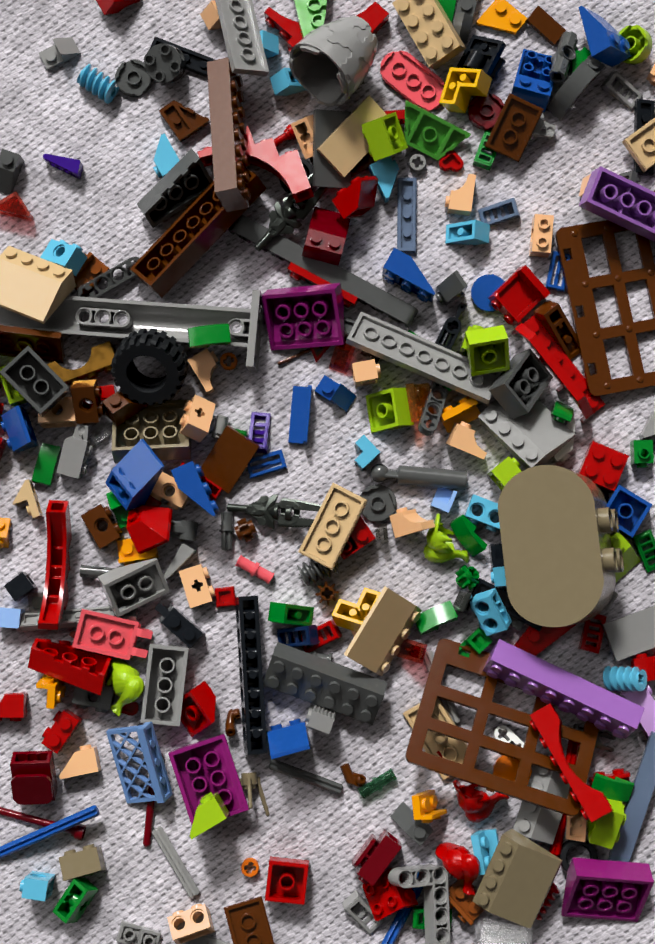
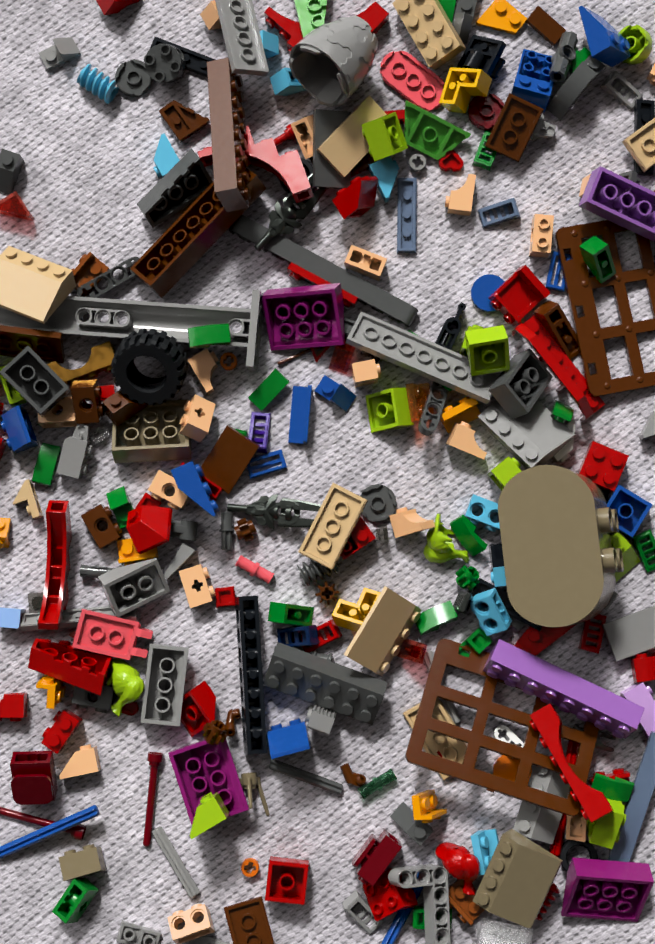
black panel [4,572,37,602] -> none
medium azure brick [20,871,55,901] -> none
medium azure brick [40,239,87,276] -> none
dark purple slope [43,154,83,179] -> none
slope [106,439,165,511] -> none
medium blue fence [106,722,173,804] -> none
black hinge [154,602,205,648] -> none
light grey pin [211,415,229,439] -> none
dark red slope [302,207,351,266] -> none
medium azure piece [354,435,380,471] -> none
dark grey piece [371,464,467,490] -> none
blue slope [382,248,435,303] -> none
light blue panel [430,488,457,514] -> none
dark grey slope [435,270,468,306] -> none
medium azure slope [445,220,490,245] -> none
red piece [453,780,509,823] -> none
medium azure piece [603,666,647,692] -> none
green brick [630,440,654,468] -> none
none -> reddish brown gear [203,720,228,745]
none -> green slope [248,368,289,411]
none -> light nougat brick [344,245,387,281]
none -> green slope [579,236,616,284]

